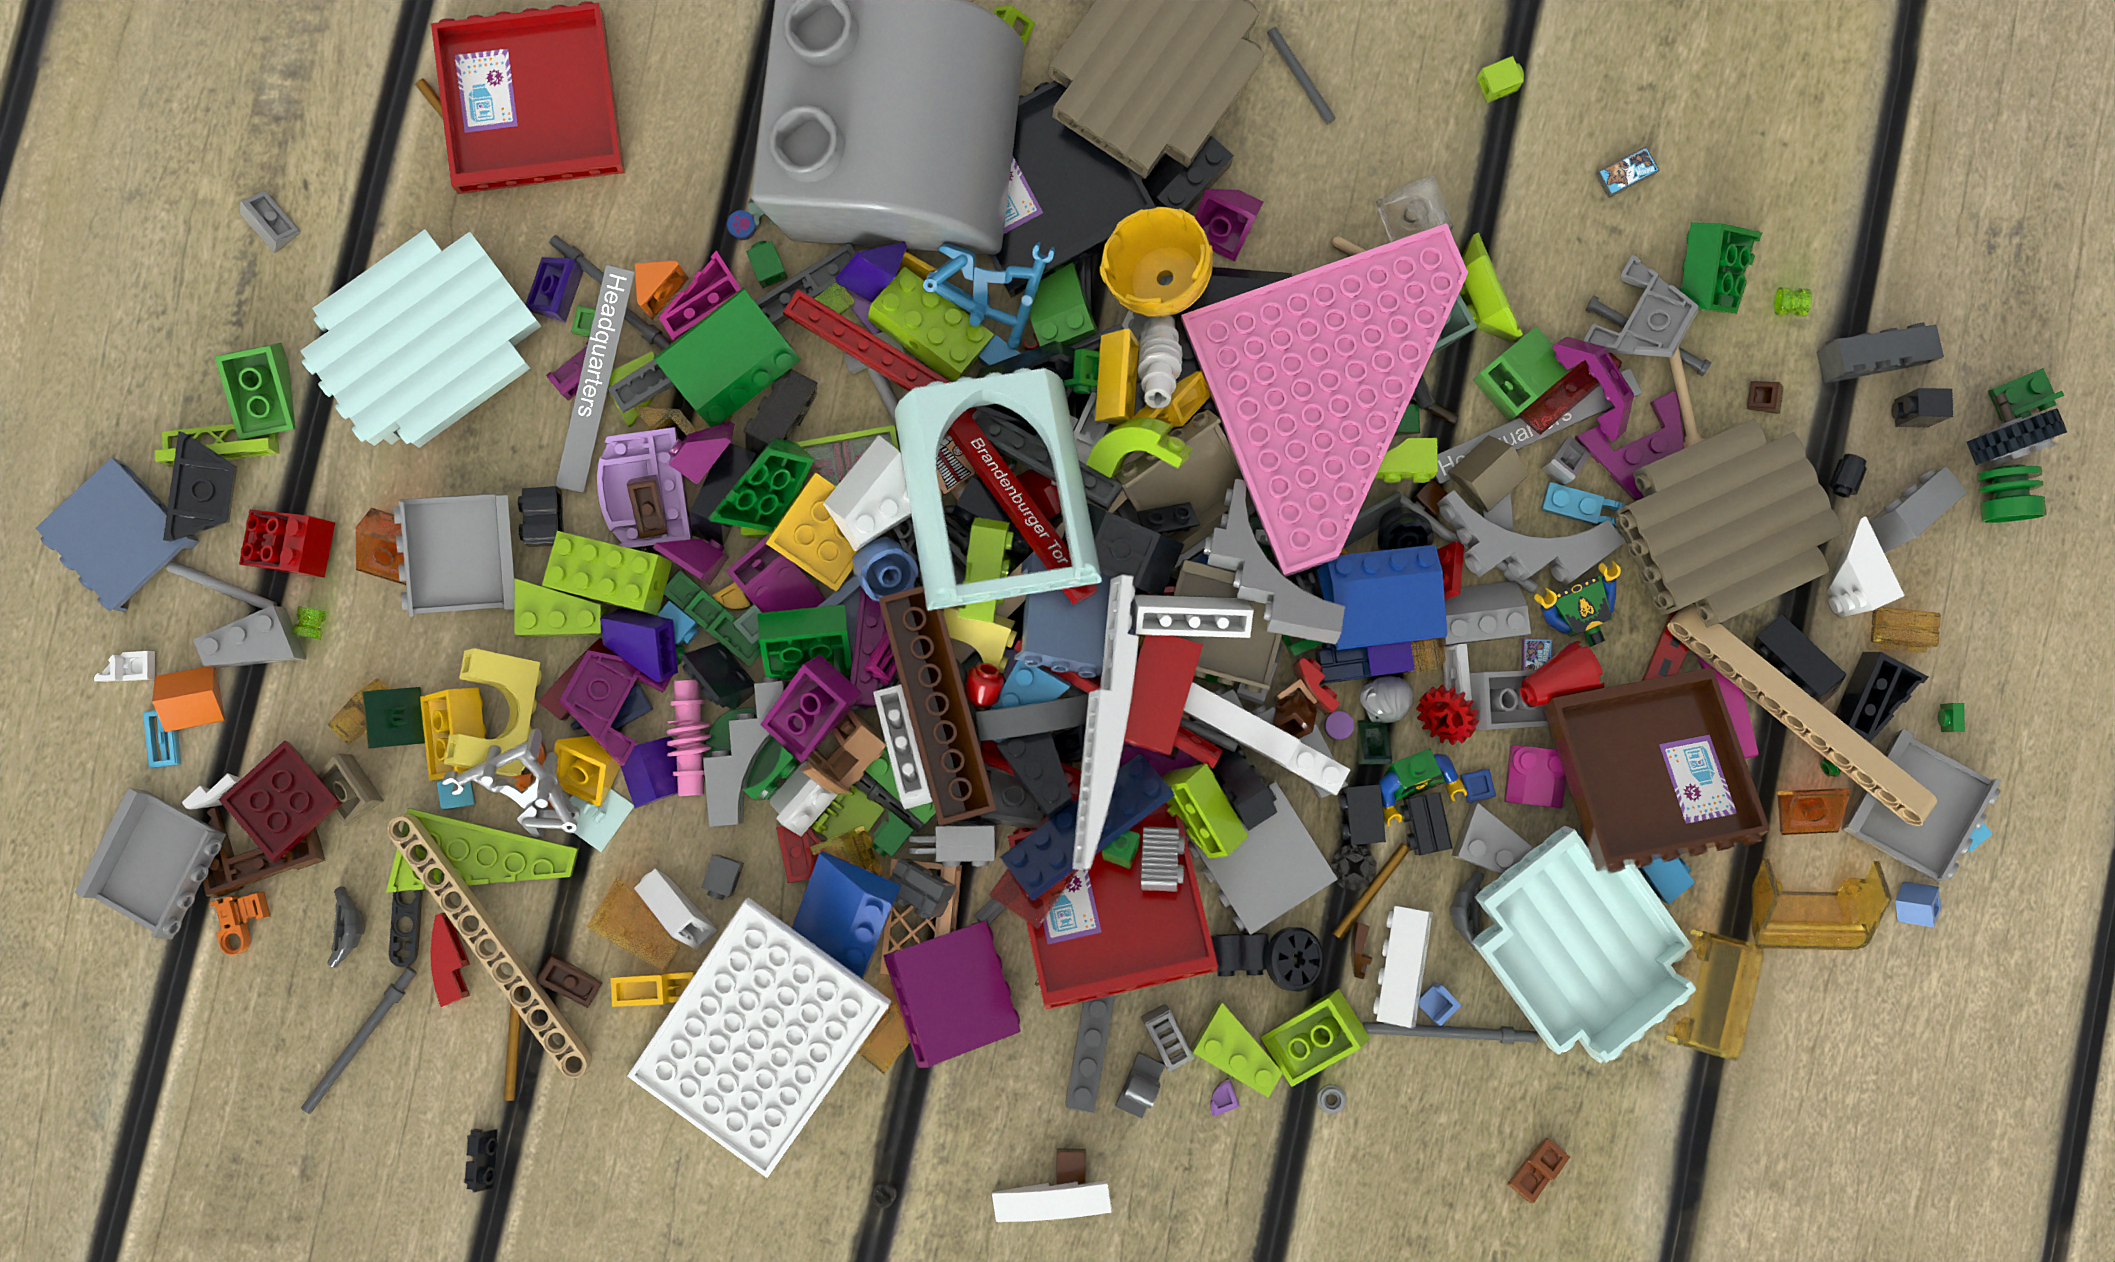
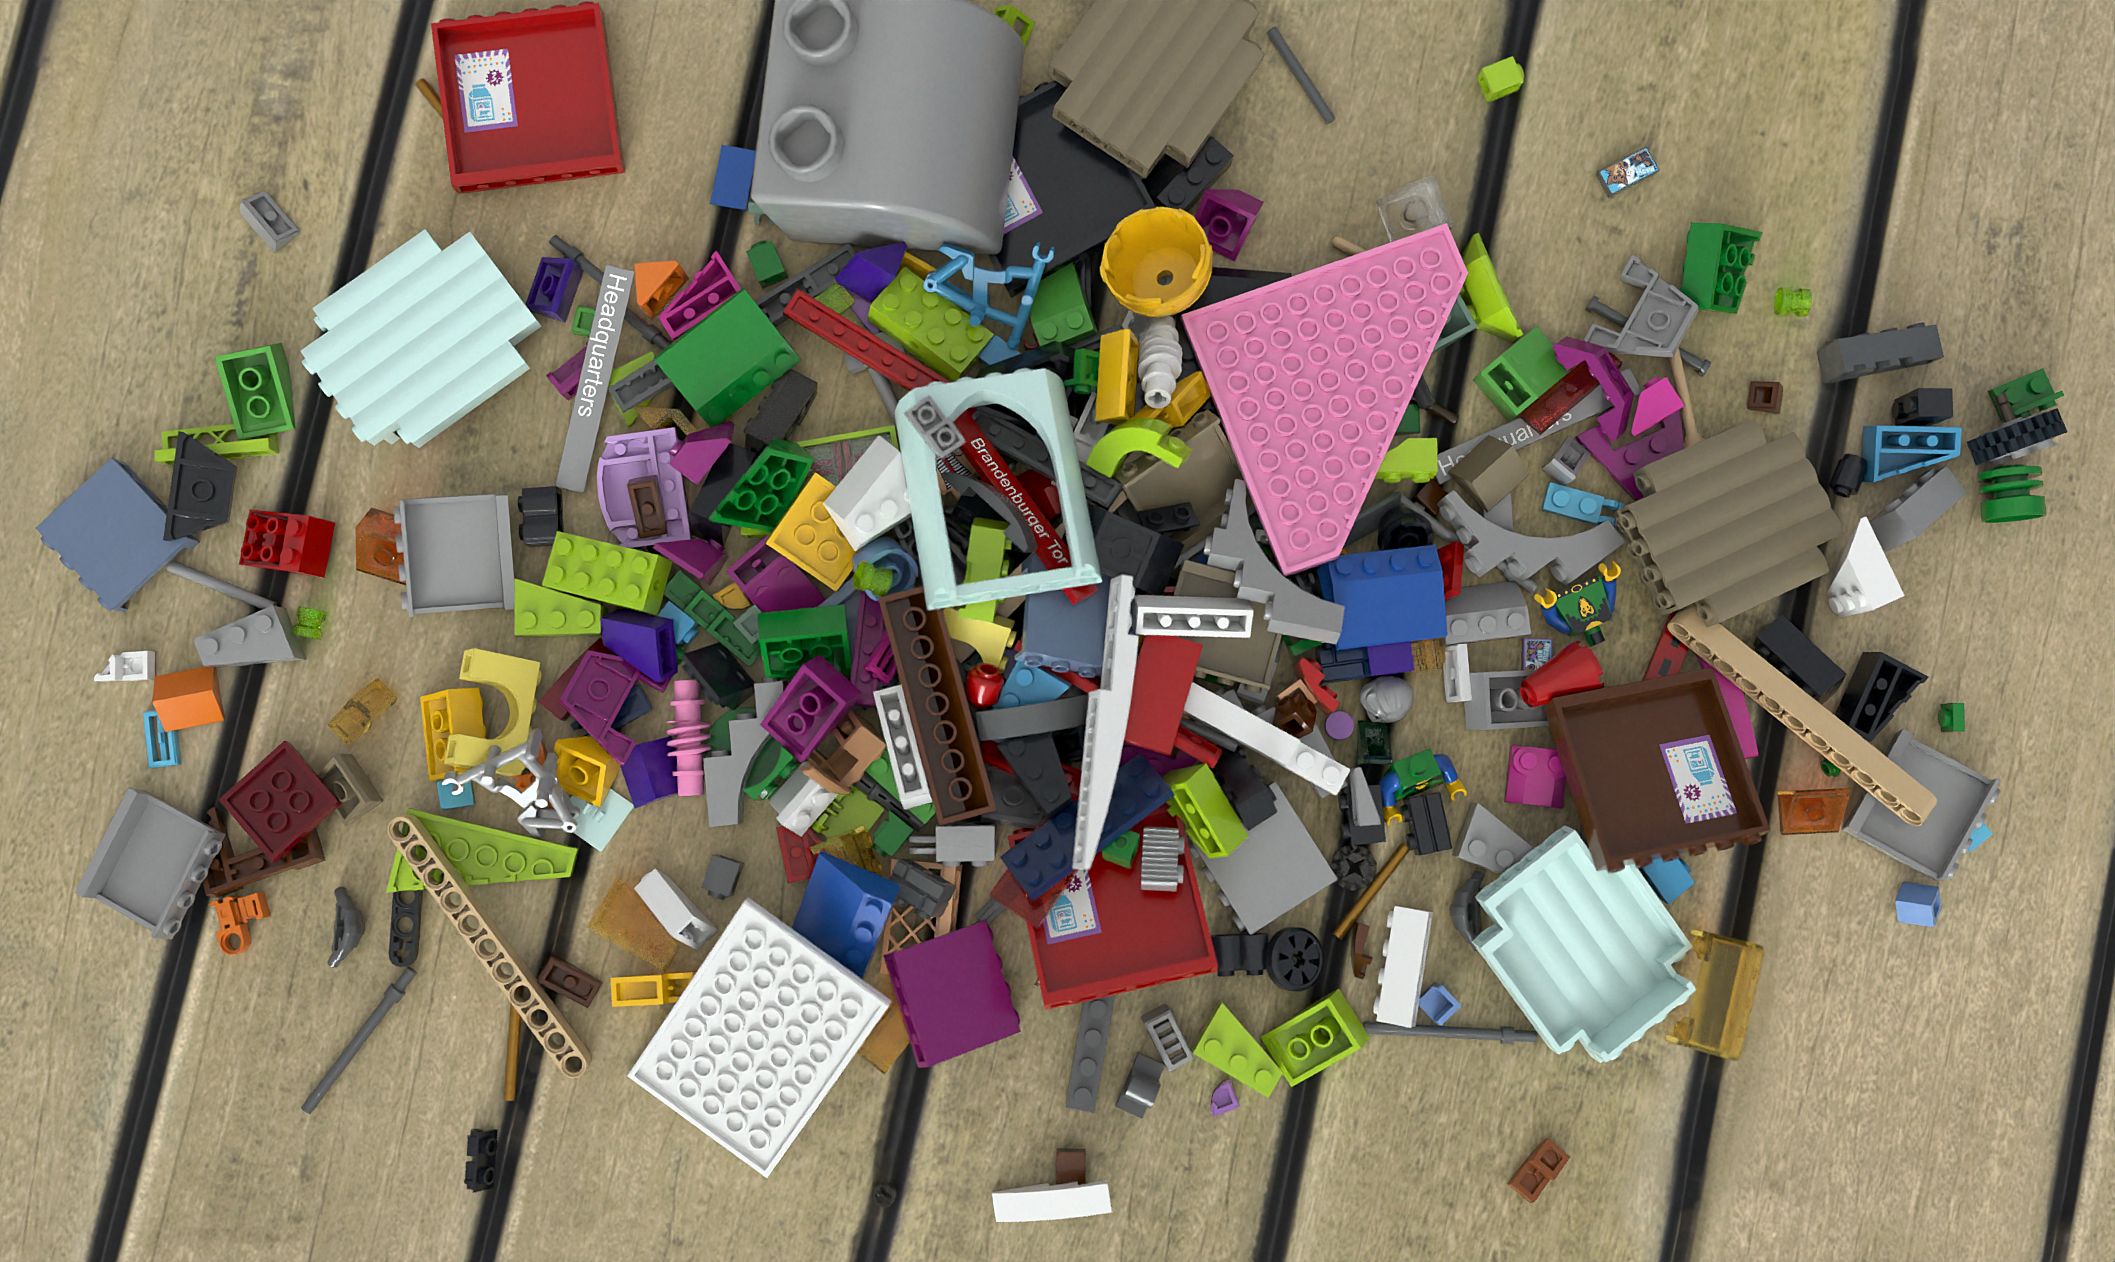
white slope [182,773,242,809] -> none
dark green piece [362,687,425,749] -> none
red slope [430,912,470,1007] -> none
blue tile [727,210,756,240] -> none
light grey plate [1317,1084,1346,1114] -> none
red gear [1416,685,1479,745] -> none
blue tile [1460,769,1496,803] -> none
clear yellow windscreen [1752,859,1892,950] -> none
clear yellow brick [1870,607,1941,653] -> none
none -> blue piece [710,145,756,211]
none -> clear neon green wheel [853,561,893,597]
none -> light grey slope [904,395,966,459]
none -> dark grey slope [941,472,1038,553]
none -> light grey slope [1349,767,1381,826]
none -> dark pink slope [1631,376,1685,437]
none -> dark azure wedge [1862,425,1962,482]

